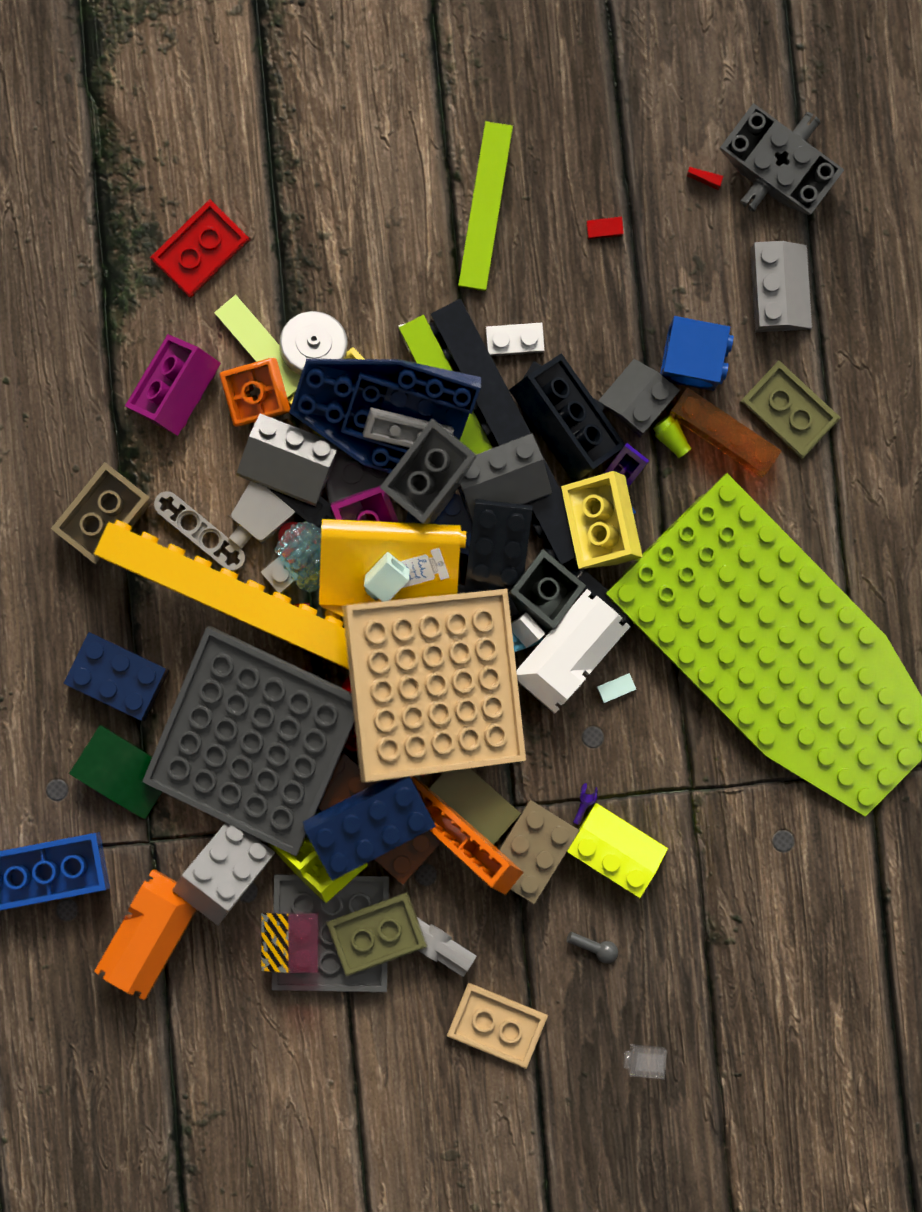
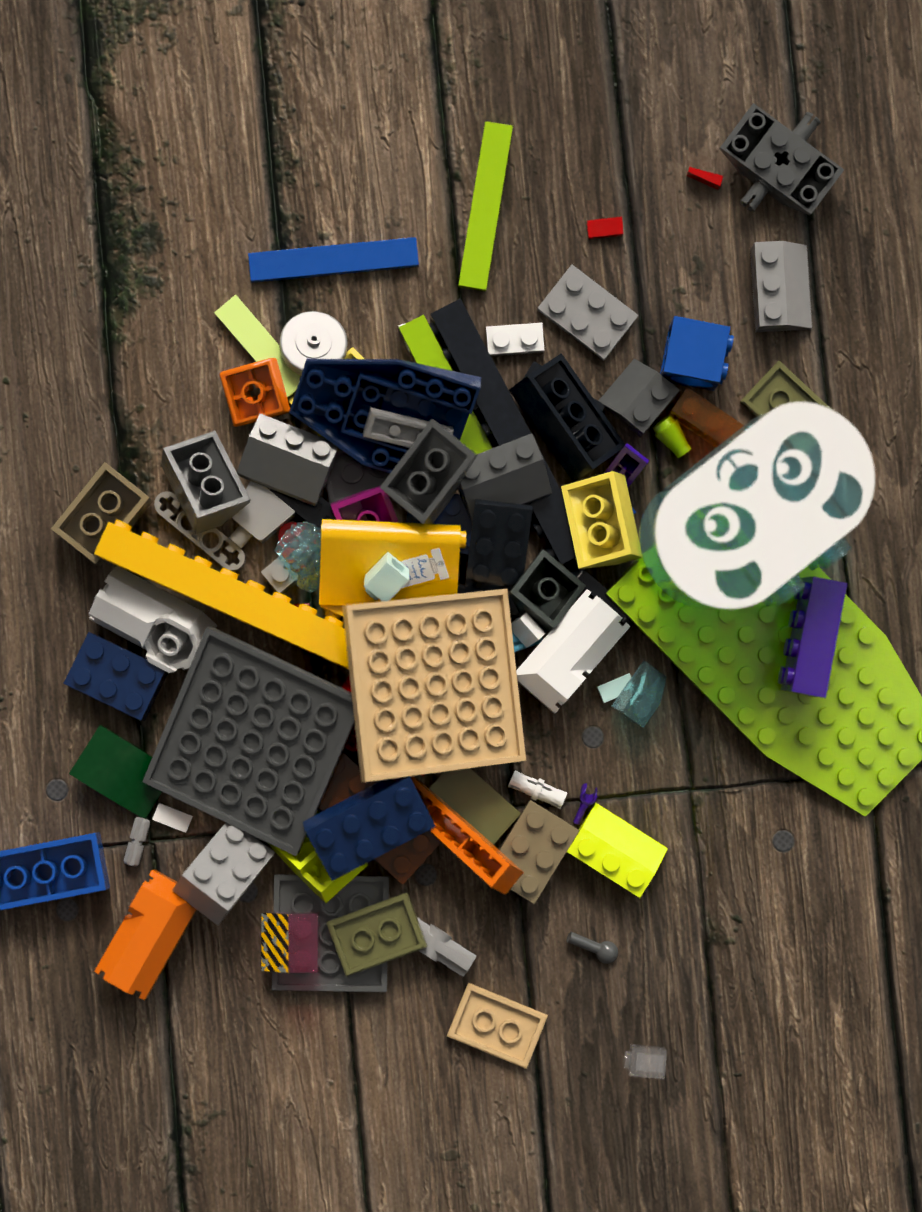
magenta slope [125,334,221,436] -> none
red tile [150,199,250,299] -> none
none -> white brick [89,566,217,673]
none -> light grey piece [123,817,150,866]
none -> white piece [152,803,193,833]
none -> dark grey slope [161,431,251,535]
none -> blue tile [248,237,419,283]
none -> white pin [508,770,567,809]
none -> light grey plate [537,265,639,361]
none -> clear light blue slope [611,660,667,728]
none -> white brick [639,402,875,610]
none -> dark purple brick [778,576,847,698]

